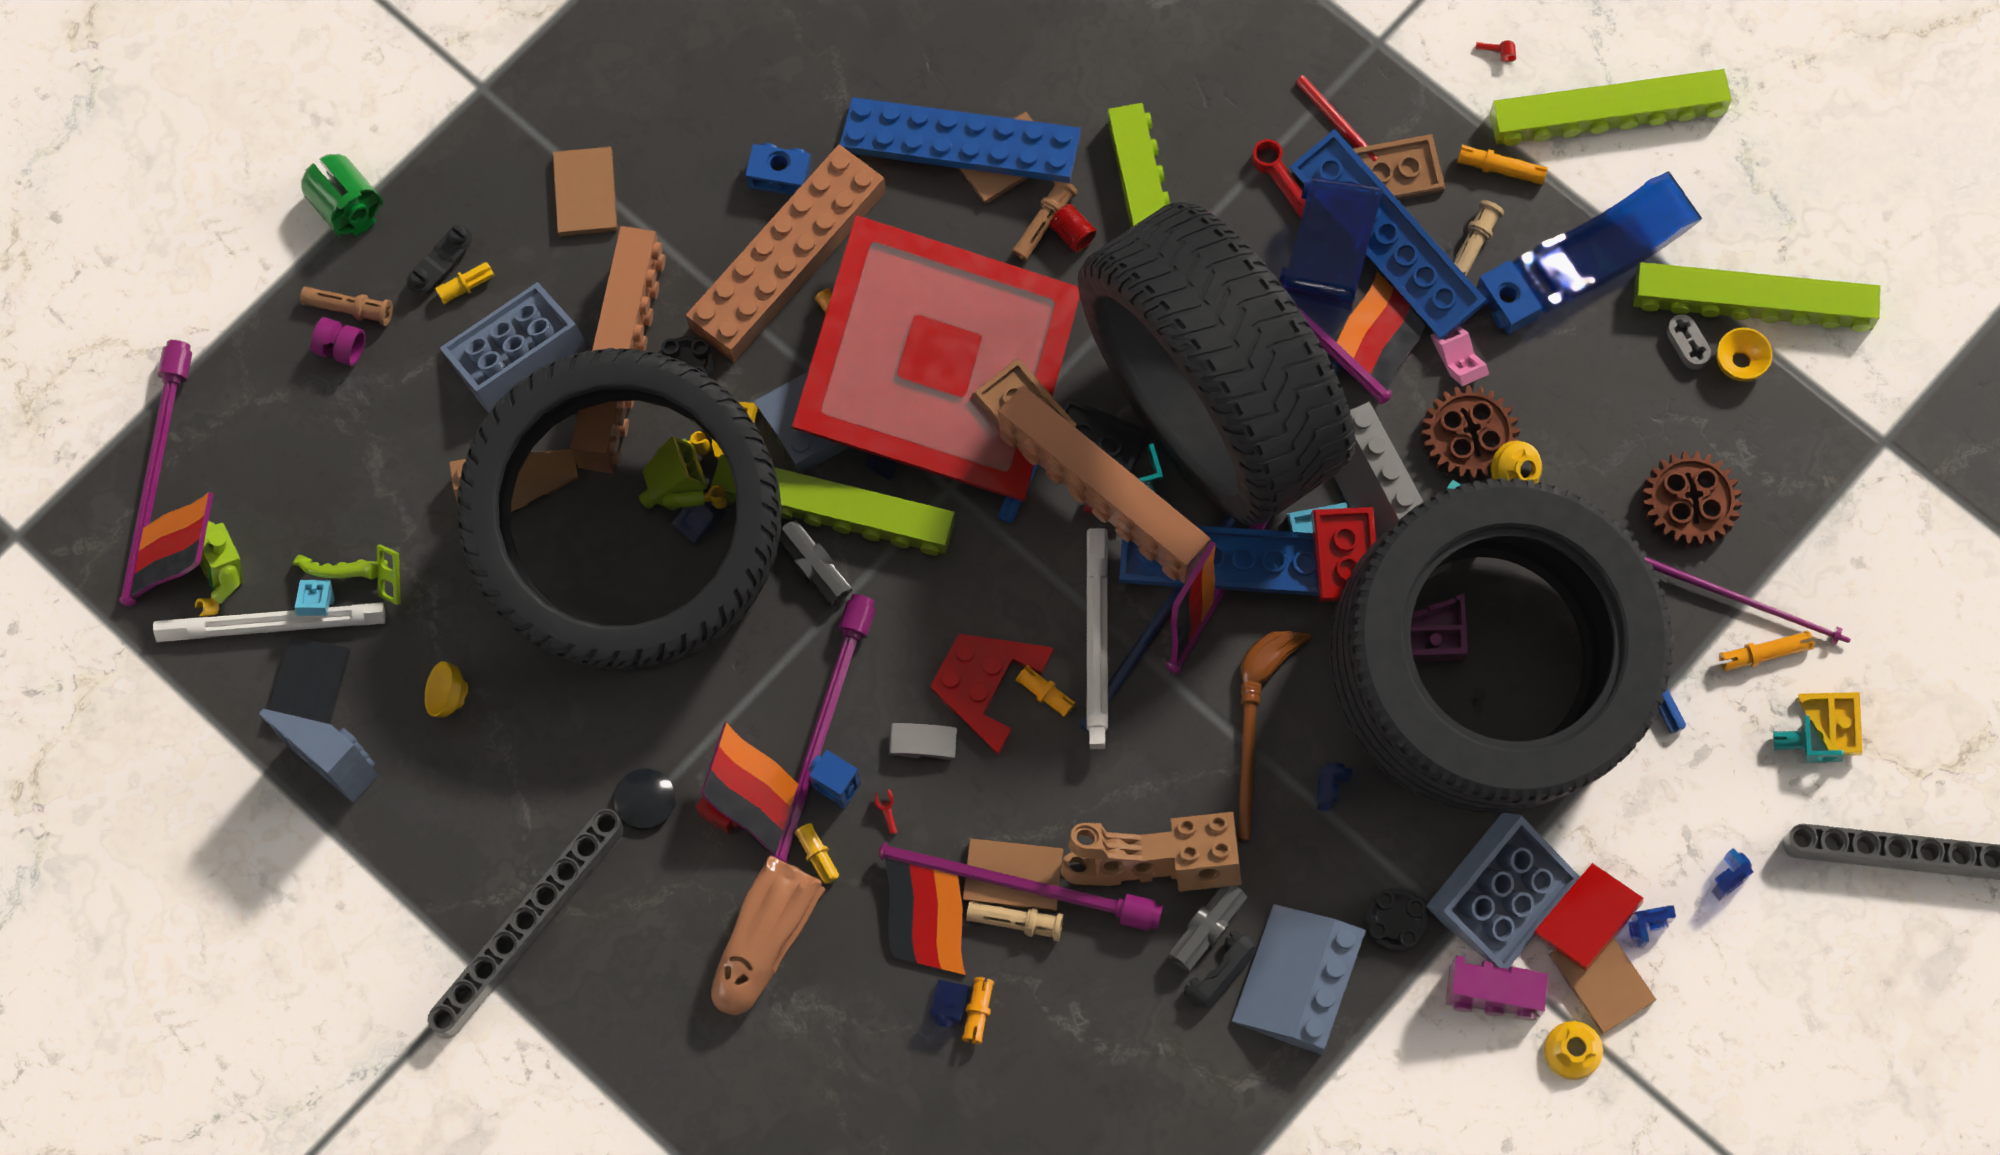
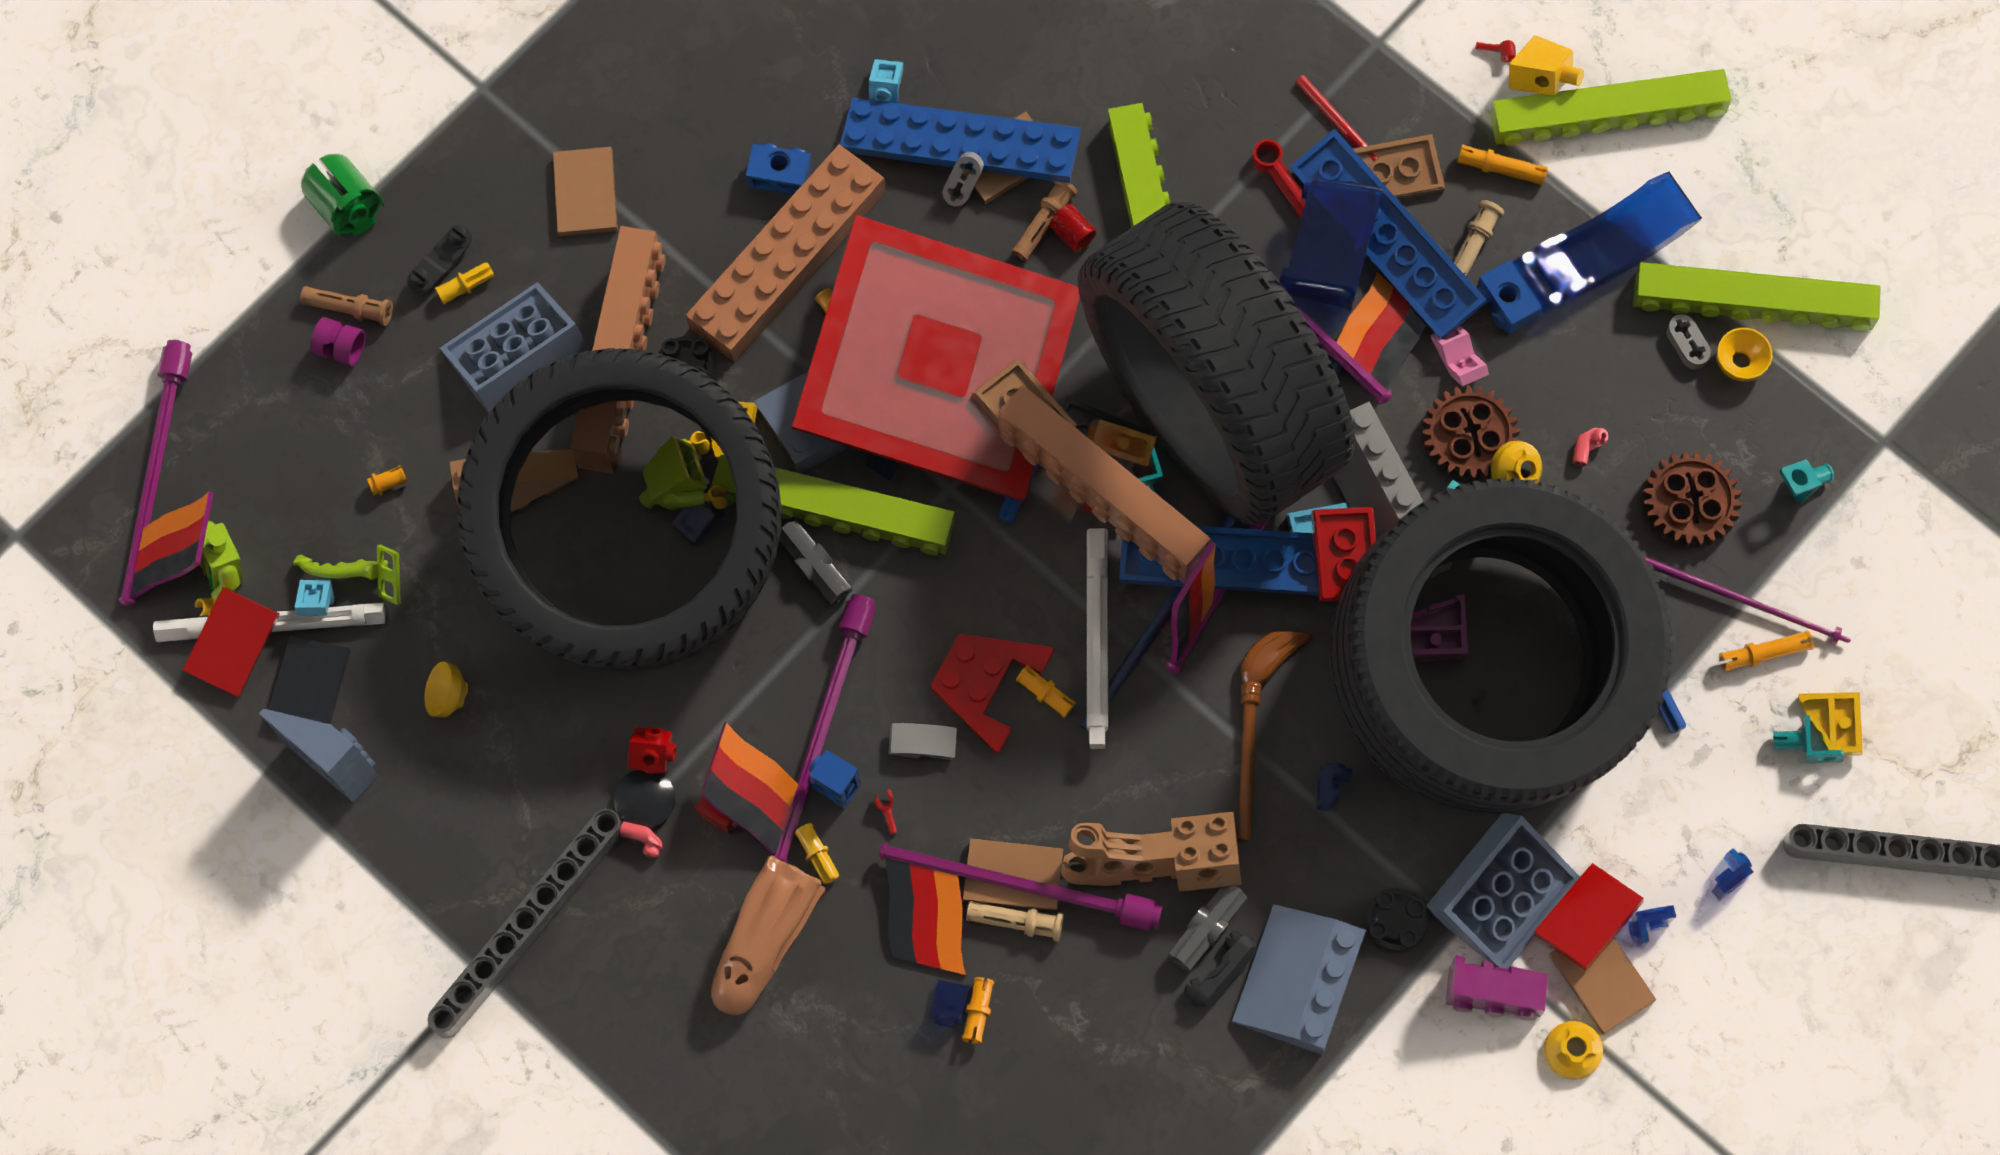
none -> red tile [183,587,280,697]
none -> light orange pin [367,465,408,496]
none -> coral arm [620,822,662,858]
none -> red brick [628,727,677,774]
none -> medium azure bracket [869,59,903,103]
none -> light grey beam [943,152,984,206]
none -> clear orange slope [1087,420,1156,466]
none -> yellow torso [1509,35,1584,96]
none -> coral arm [1572,428,1609,467]
none -> teal bracket [1779,459,1834,504]

